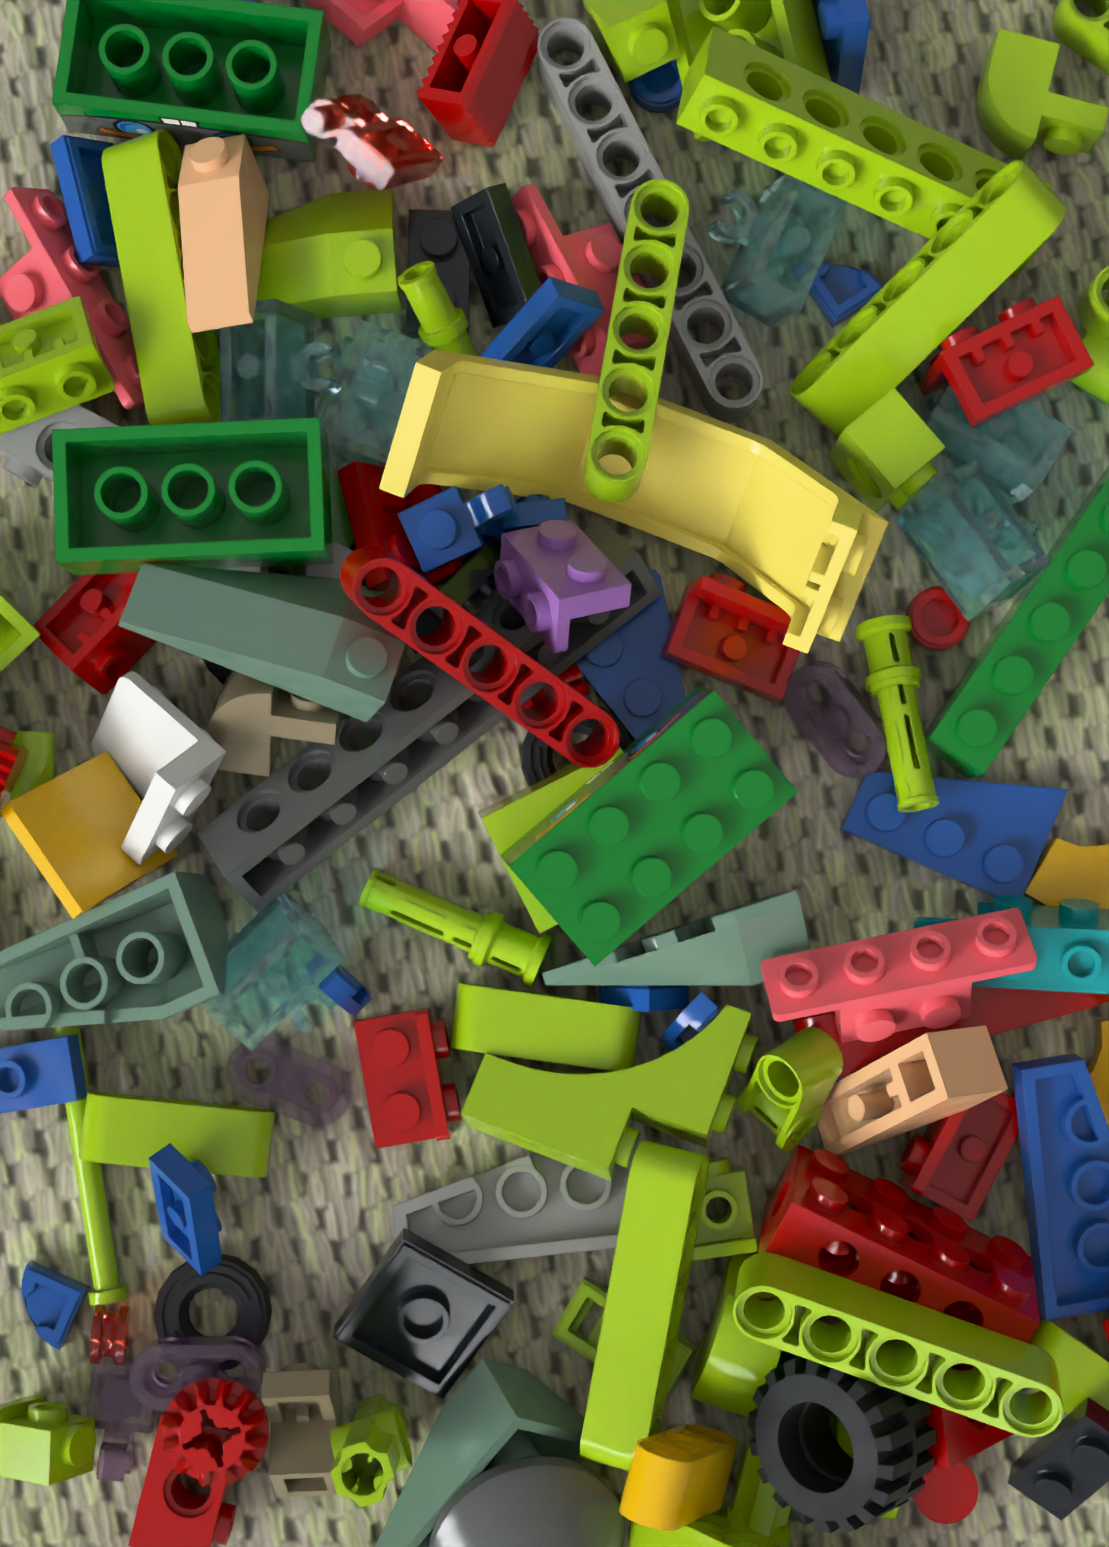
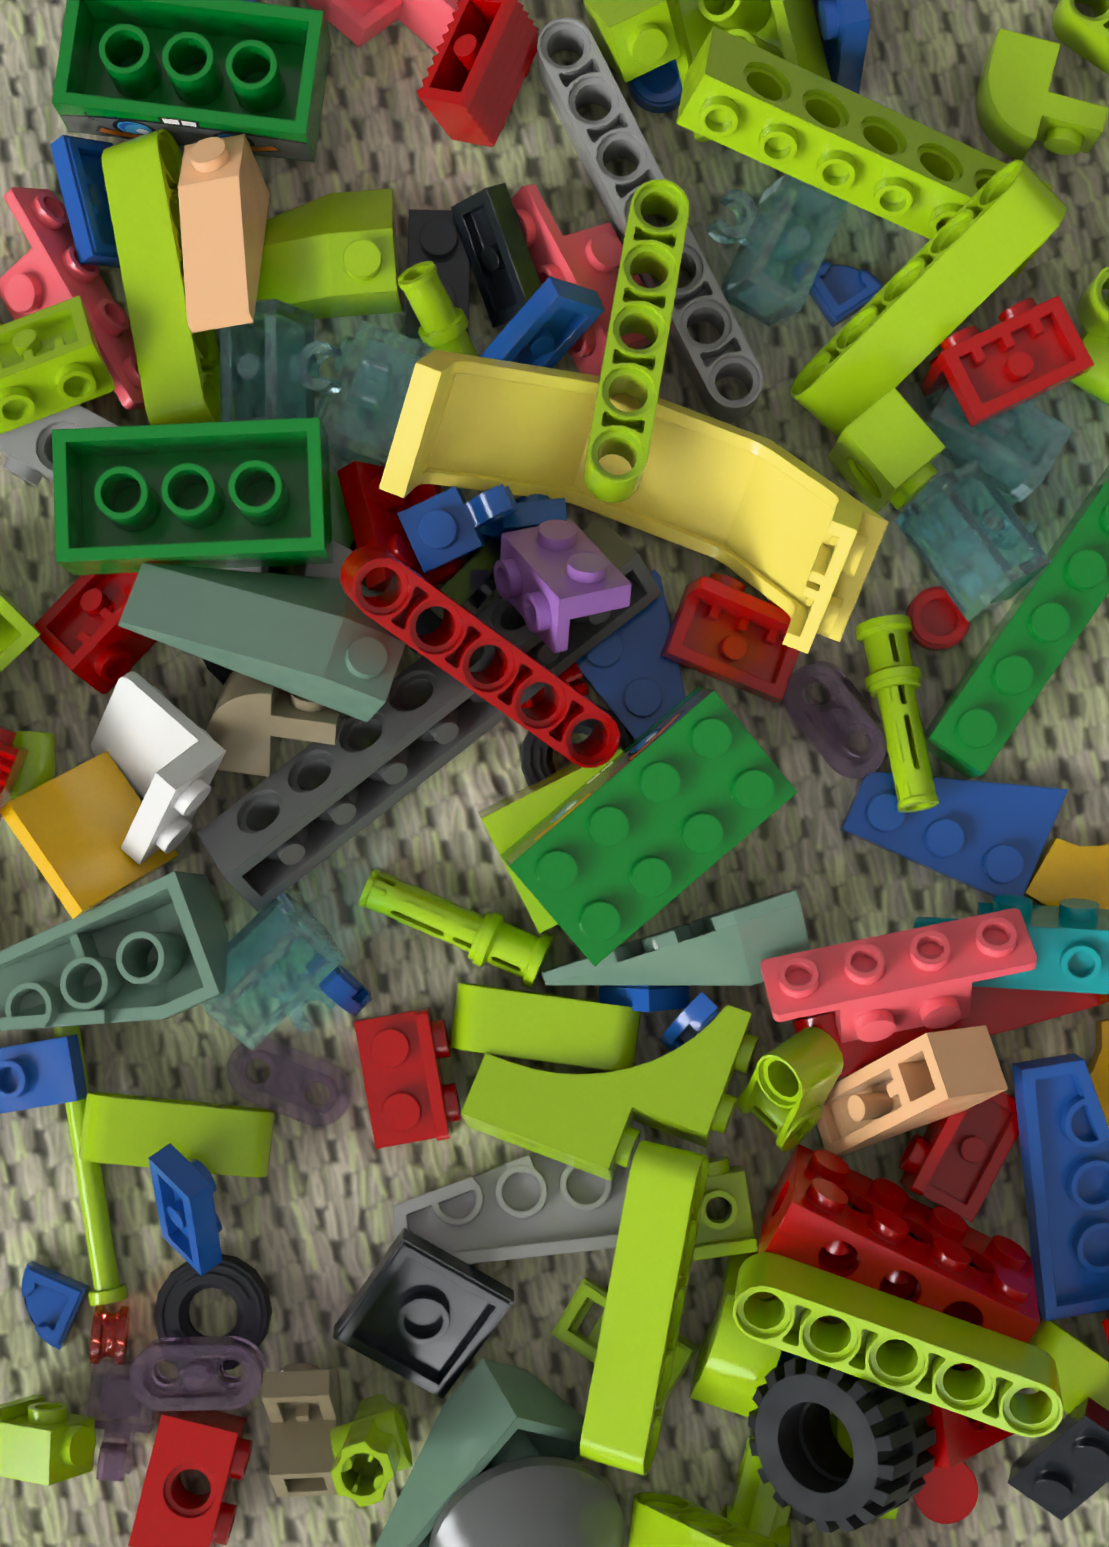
red gear [161,1377,269,1487] -> none
clear red plate [301,93,445,191] -> none
yellow beam [619,1424,738,1531] -> none

